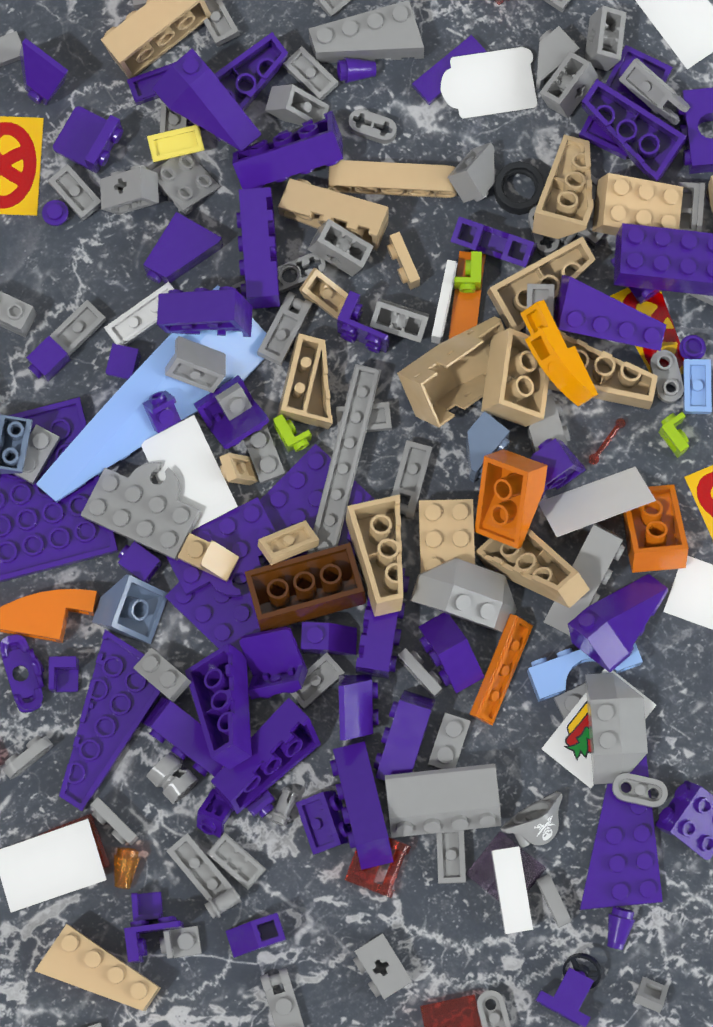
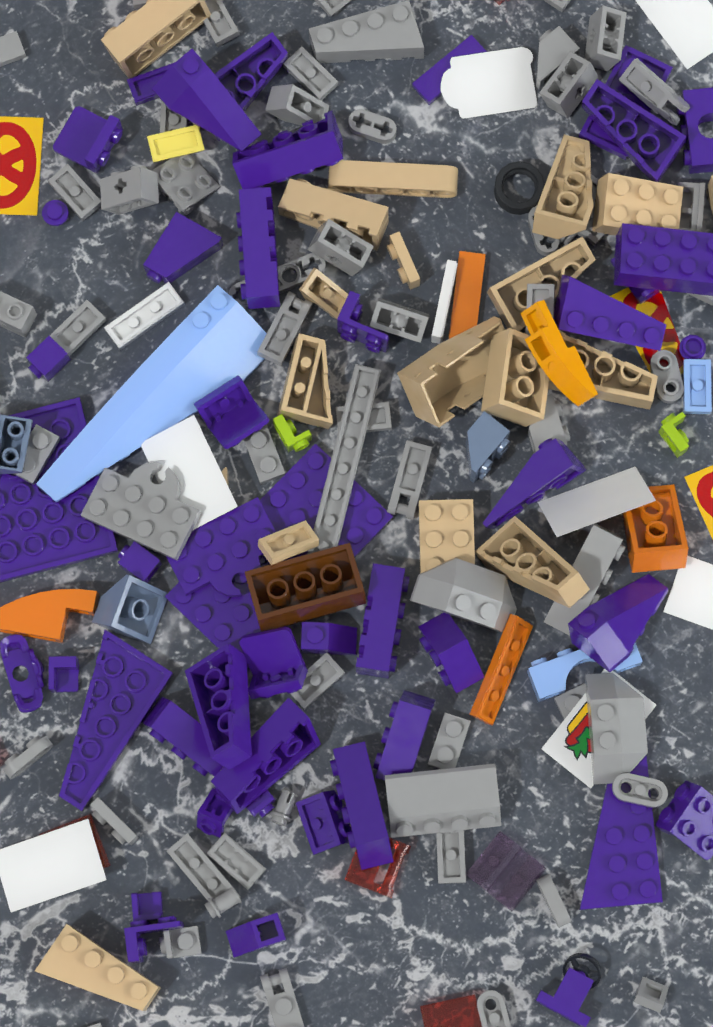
dark purple slope [20,38,68,106] -> none
dark purple panel [105,343,141,380] -> none
clear orange cone [114,847,141,889] -> none
light grey plate [133,648,191,702] -> none
dark purple bracket [142,391,181,433] -> none
light grey wheel [146,752,198,804] -> none
dark purple wedge [157,286,253,337] -> none
light grey panel [165,336,226,393] -> none
tan slope [178,533,239,582] -> none
light grey plate [215,382,252,421] -> none
tan plate [219,453,259,486] -> none
dark purple cone [337,57,376,83] -> none
dark purple slope [339,674,379,740] -> none
tan wedge [346,494,403,617] -> none
light grey brick [353,933,412,1000] -> none
light grey plate [397,648,442,699] -> none
light grey slope [448,142,495,203] -> none
dark purple arch [450,216,538,268] -> none
lime bracket [454,251,482,293] -> none
orange slope [474,449,548,549] -> none
white tile [491,846,533,934] -> none
light grey hat [500,791,562,848] -> none
clear red hinge [588,418,626,465] -> none
dark purple cone [607,907,636,950] -> none

